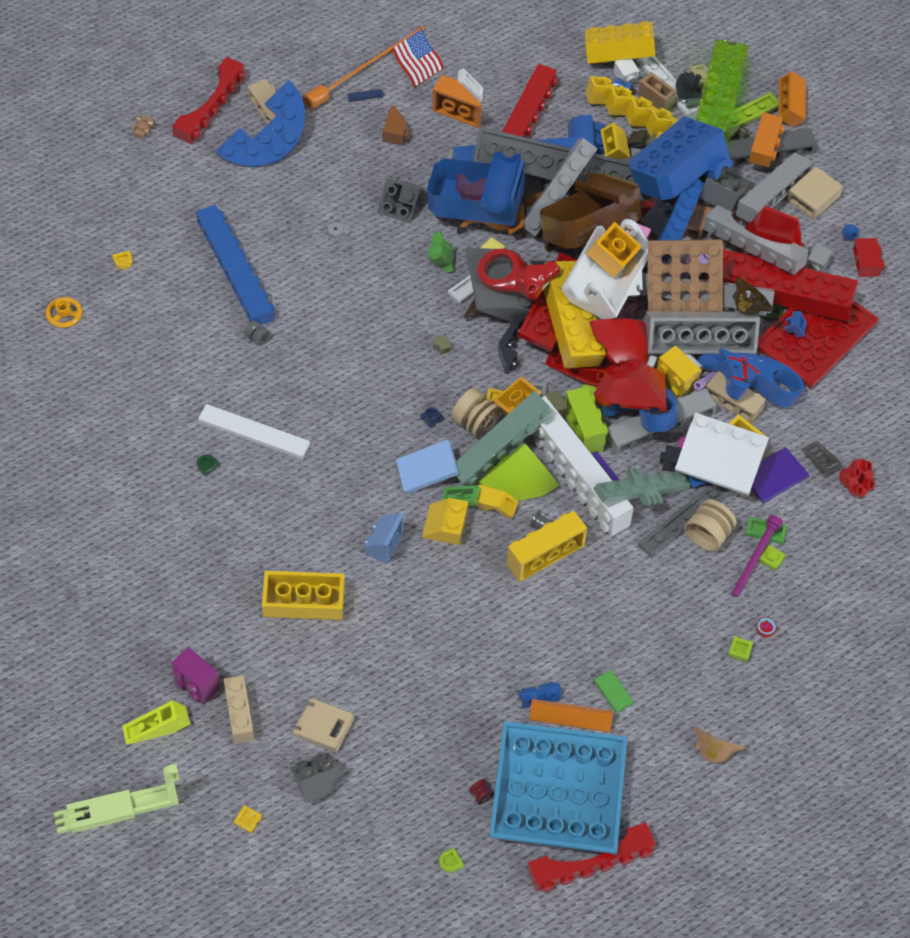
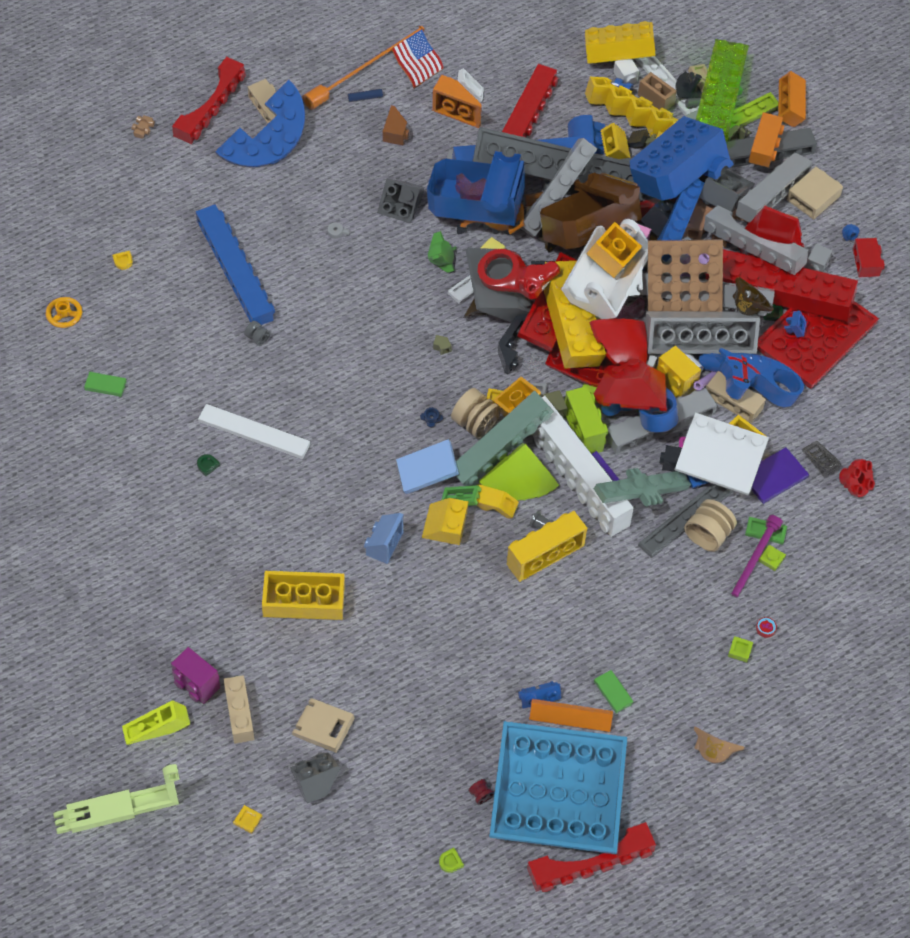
none -> bright green tile [84,372,126,397]

